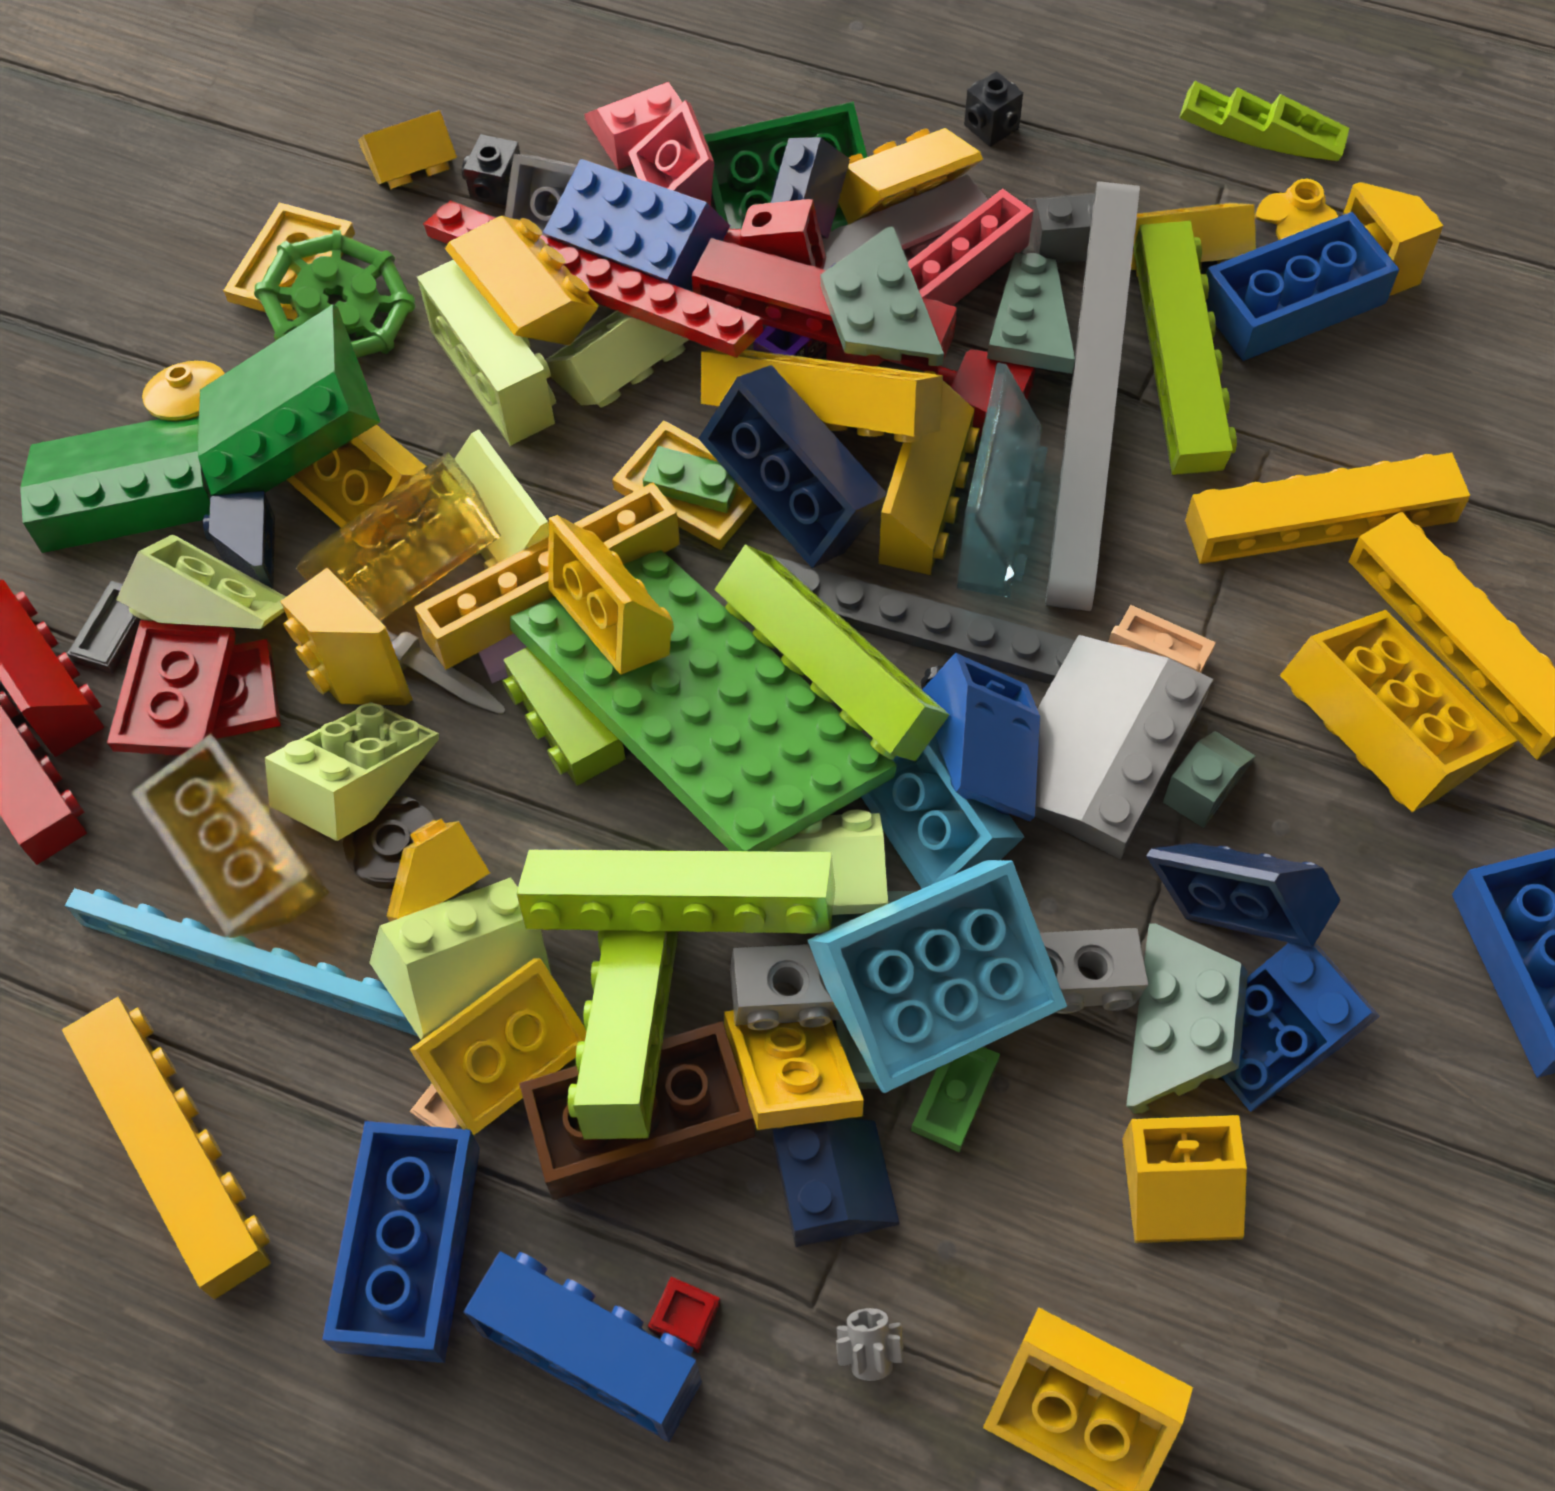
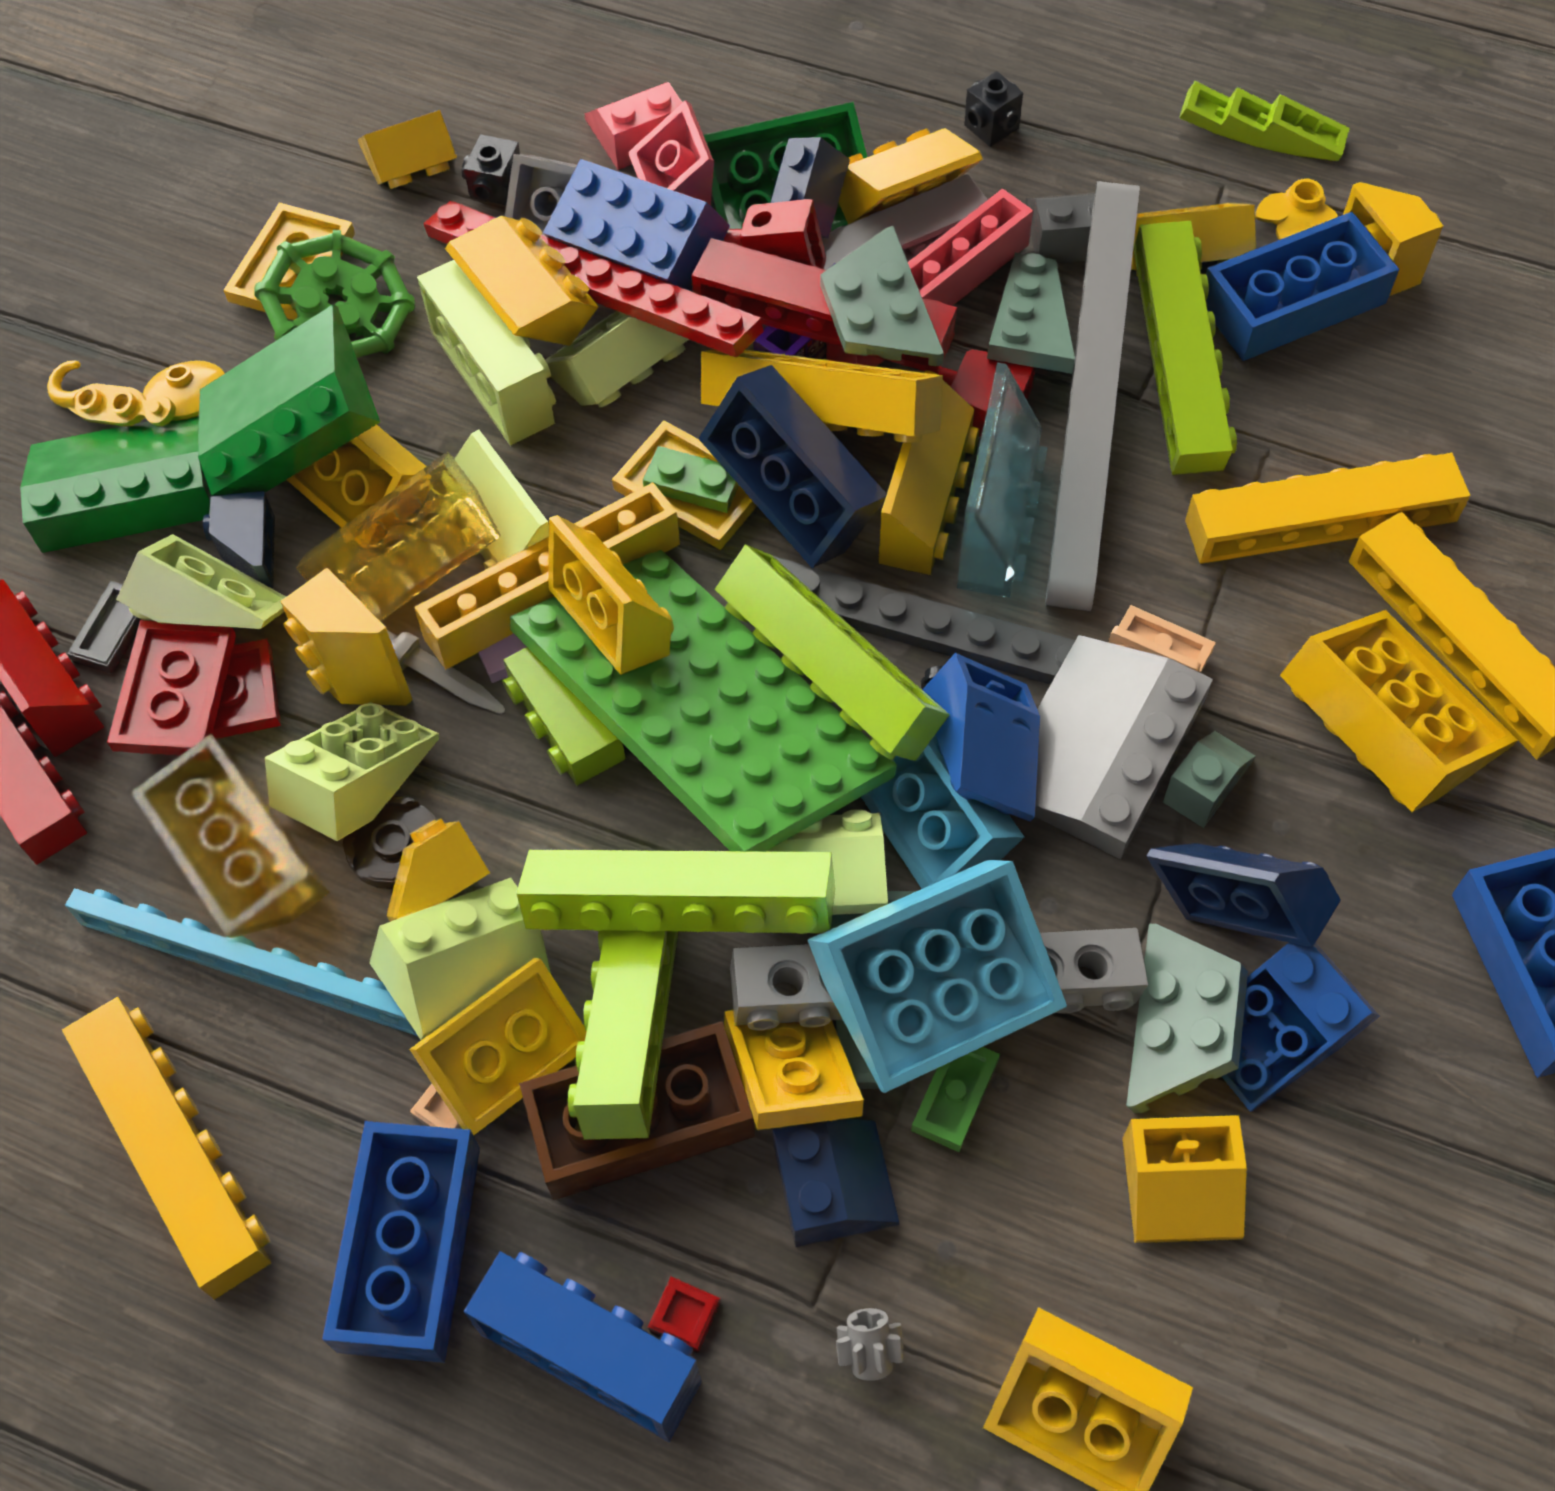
none -> yellow piece [47,361,176,427]

